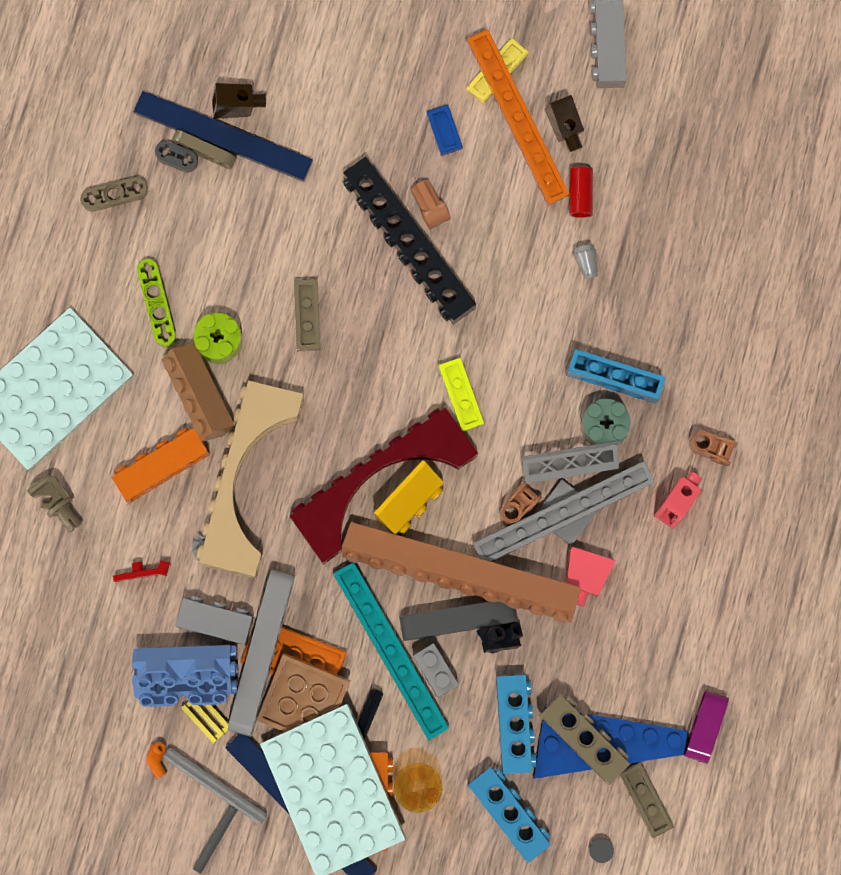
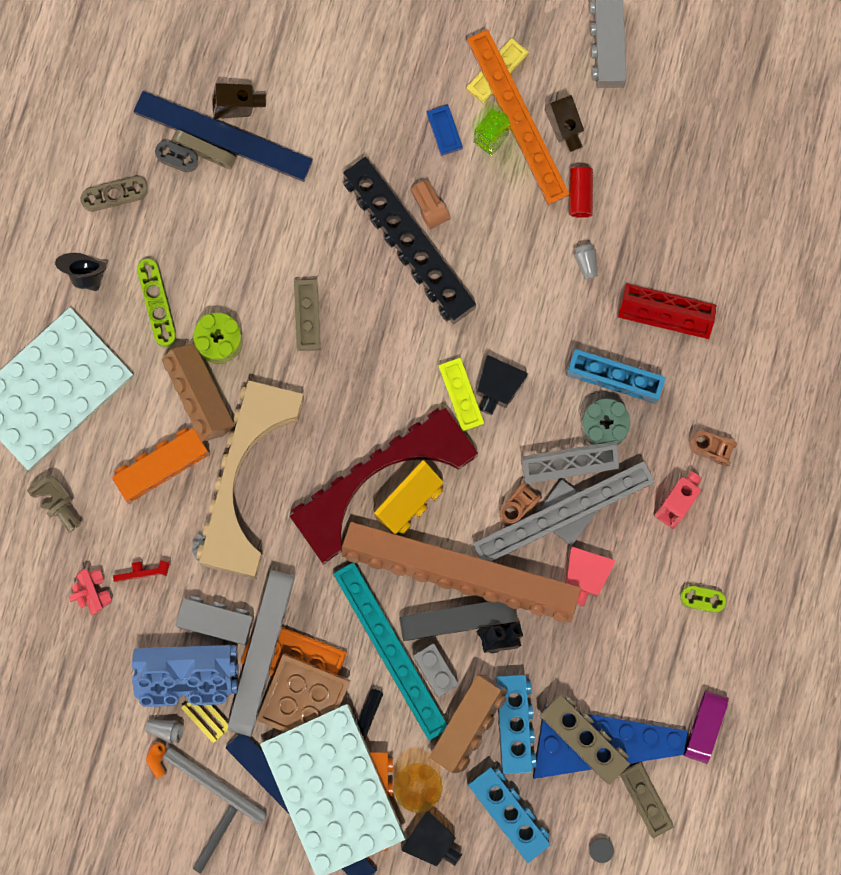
none -> black piece [55,253,107,291]
none -> coral hips [69,569,112,616]
none -> light grey cone [146,719,183,744]
none -> black torso [401,811,462,867]
none -> medium nougat brick [429,675,508,773]
none -> clear neon green brick [474,108,511,156]
none -> black torso [477,355,528,416]
none -> red fence [618,283,717,339]
none -> lime beam [680,586,726,613]

